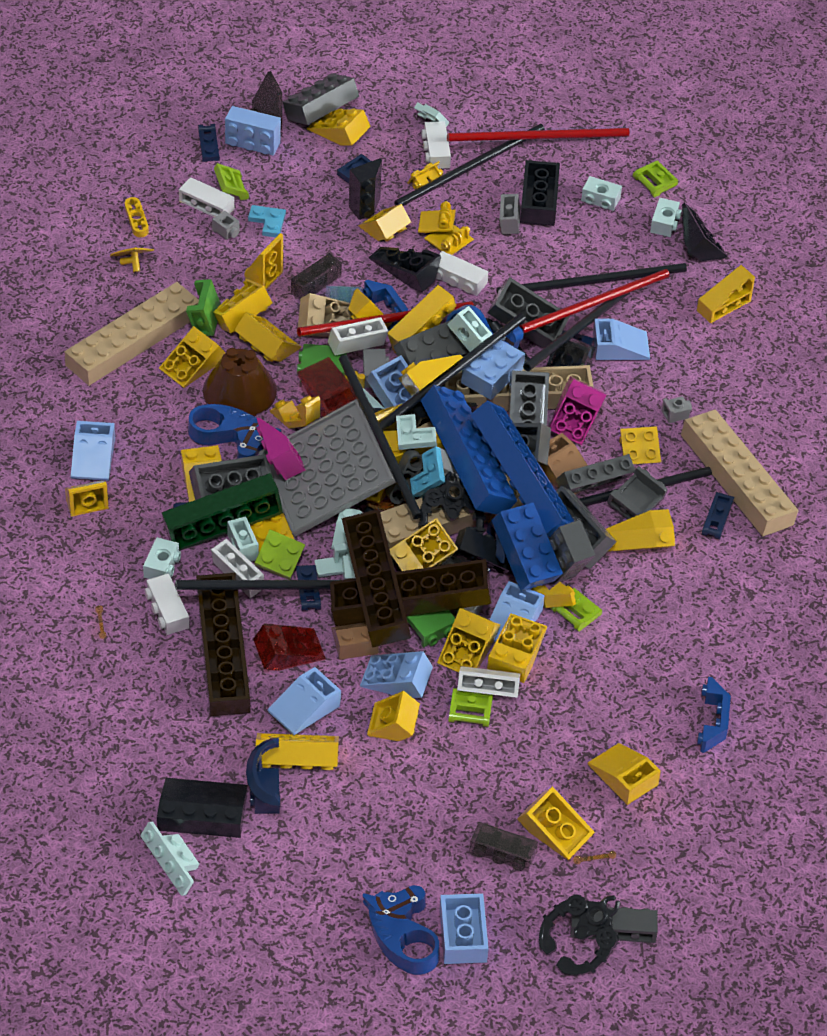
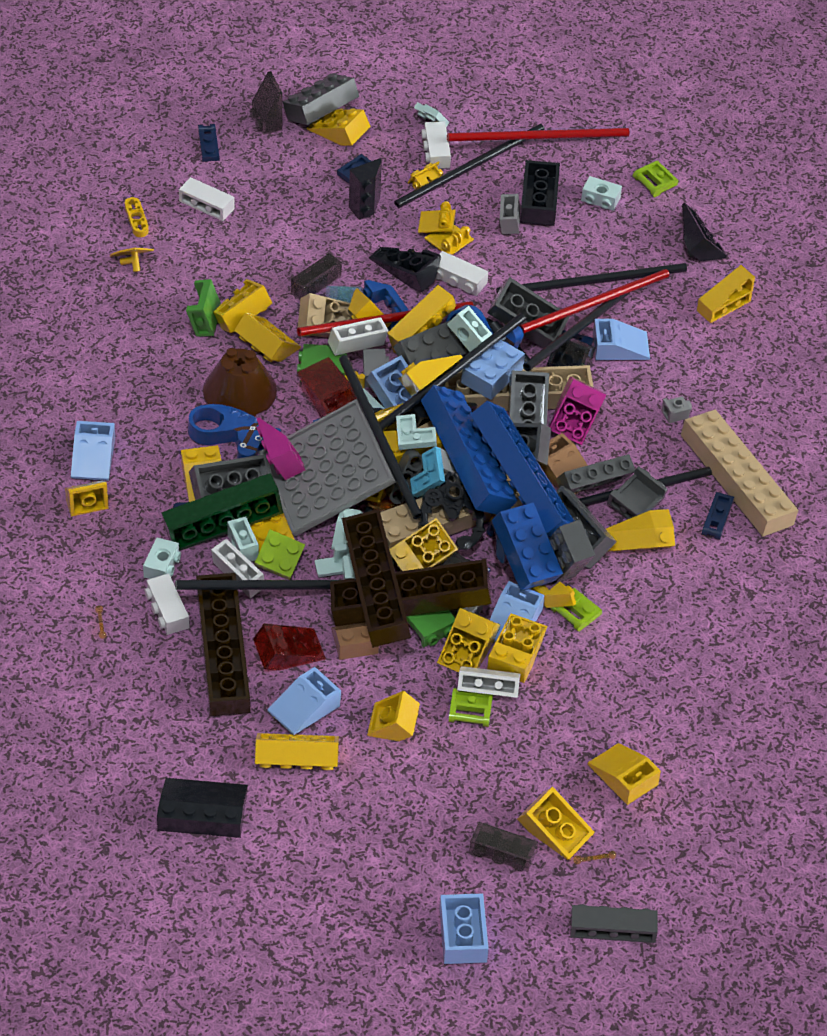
tan brick [64,282,199,386] -> none
light aqua bracket [141,822,199,896] -> none
yellow slope [159,326,226,388] -> none
light grey brick [212,210,240,239] -> none
lime plate [214,163,249,200] -> none
light blue brick [225,106,281,156] -> none
yellow slope [244,233,283,289] -> none
dark blue piece [246,737,280,814] -> none
medium azure plate [248,205,286,237] -> none
yellow slope [269,395,320,429] -> none
dark blue plate [296,565,321,611] -> none
yellow slope [358,204,411,242] -> none
light blue slope [360,651,433,698] -> none
blue animal [363,885,440,975] -> none
black brick [455,527,511,574] -> none
black piece [539,894,620,976] -> none
yellow hinge [619,426,661,464] -> none
light aqua brick [650,198,682,237] -> none
blue slope [697,677,731,753] -> none

